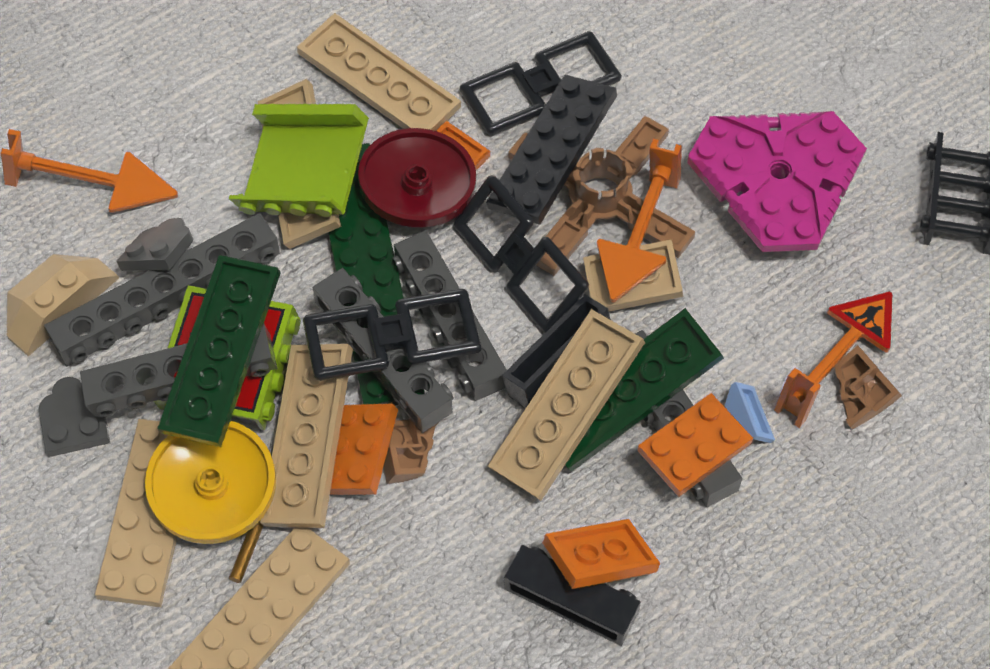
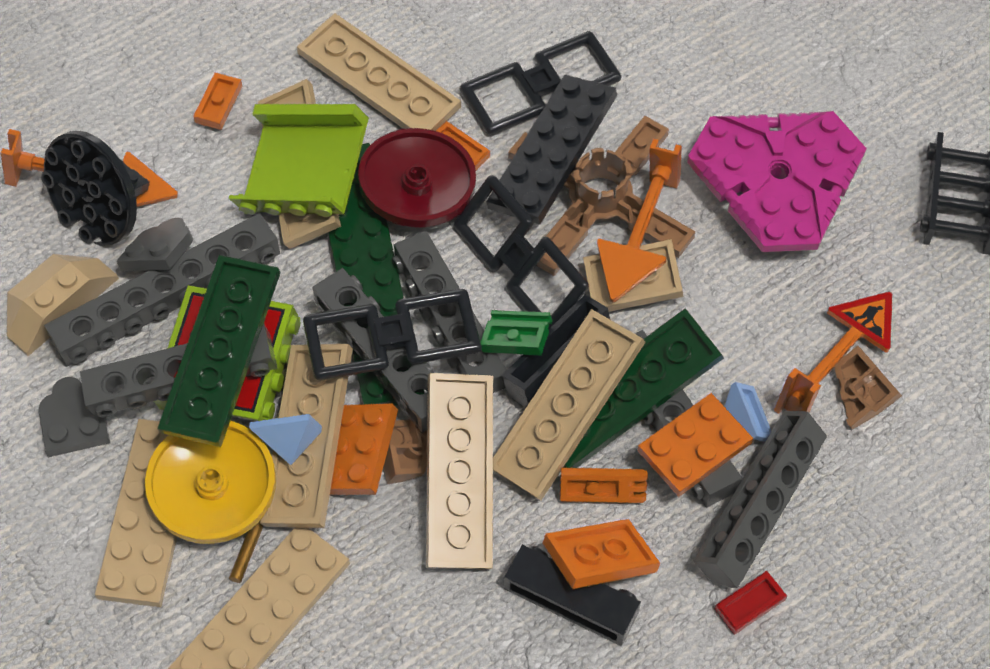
none -> black bracket [41,131,150,246]
none -> orange plate [193,72,242,130]
none -> light blue slope [249,414,322,465]
none -> tan plate [426,373,493,569]
none -> green plate [481,310,553,355]
none -> orange hinge [560,468,648,503]
none -> dark grey brick [693,410,827,588]
none -> red tile [714,571,787,635]

